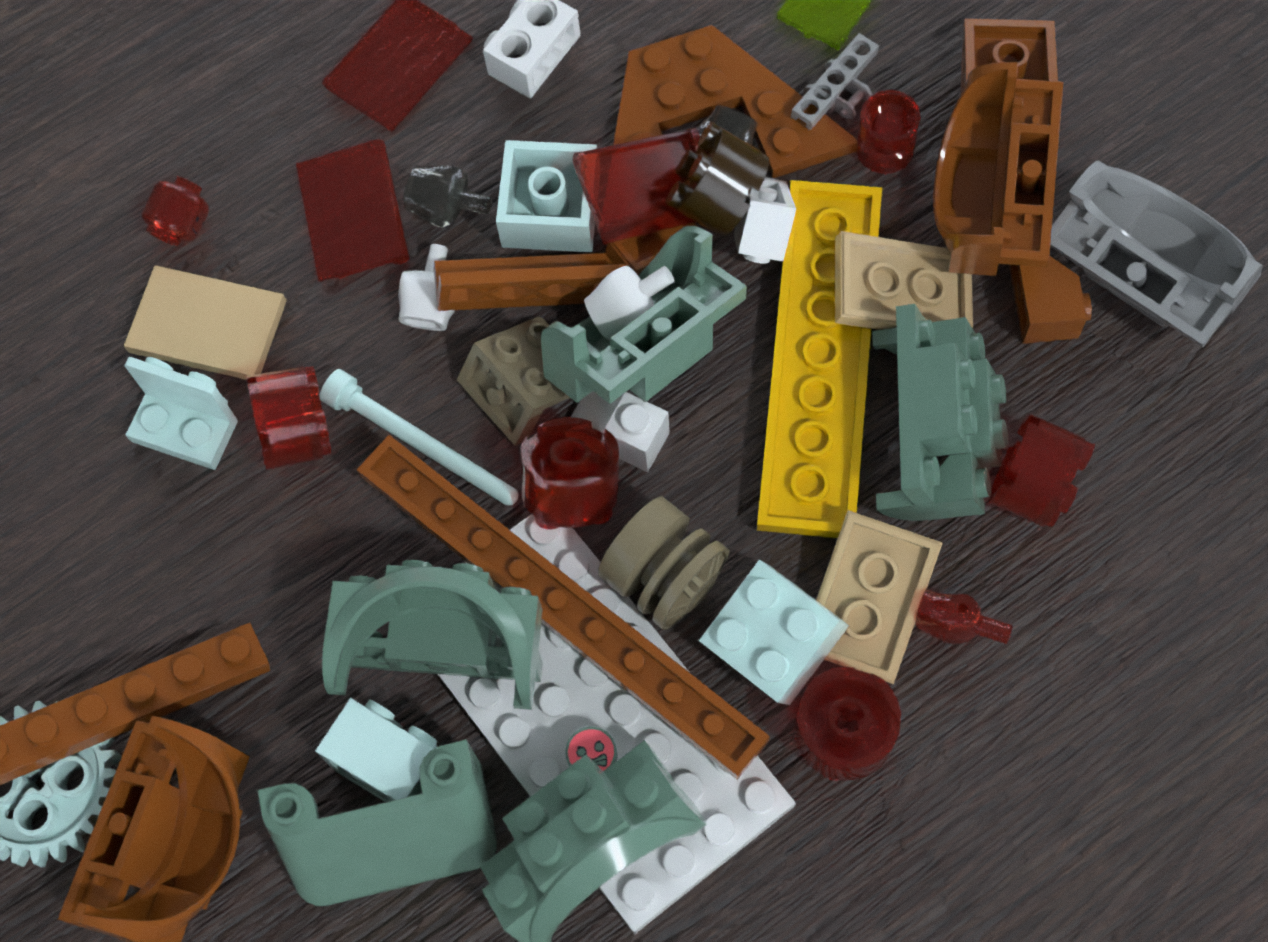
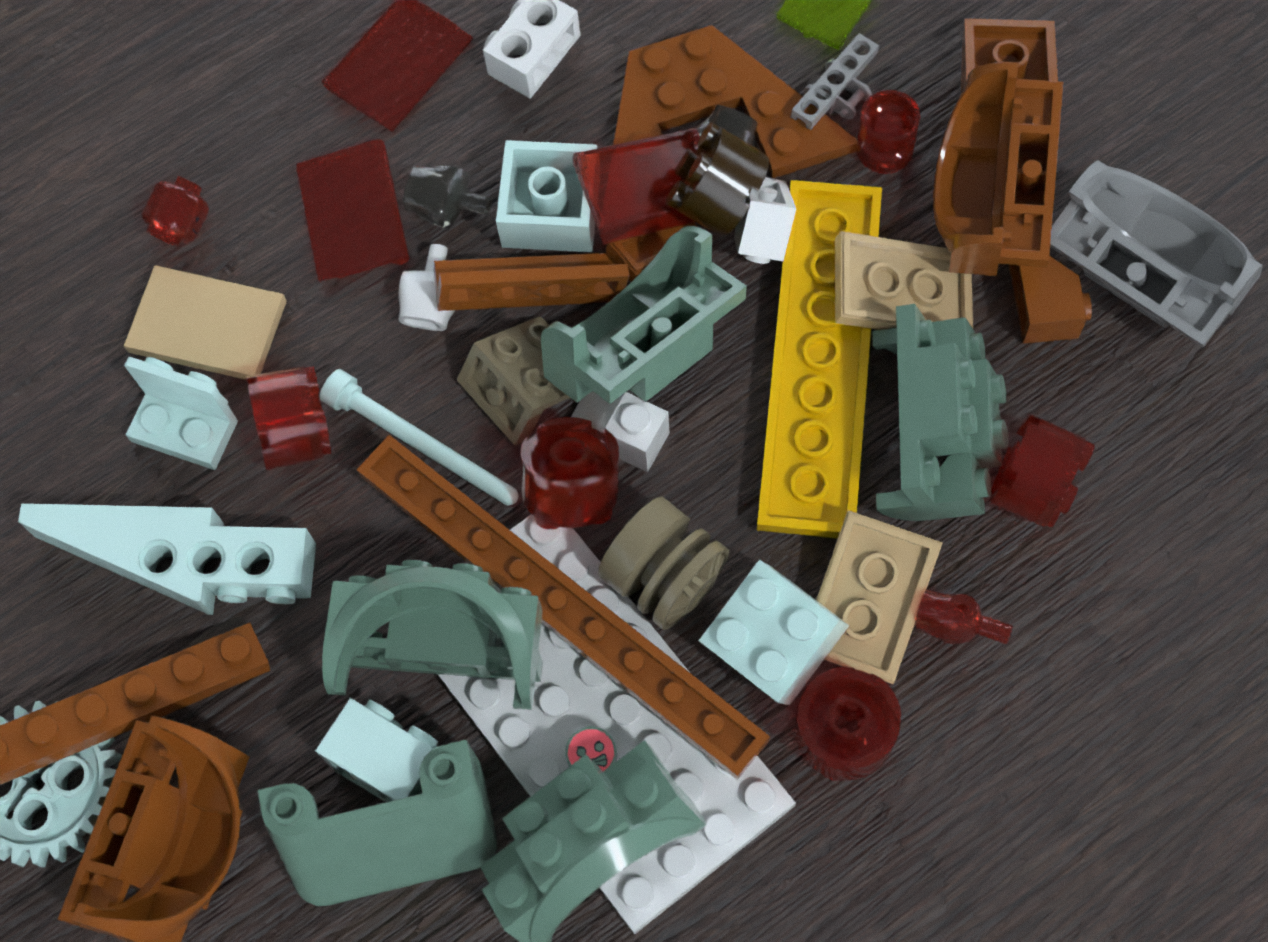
white piece [584,266,674,340] -> none
none -> light aqua brick [18,504,316,615]

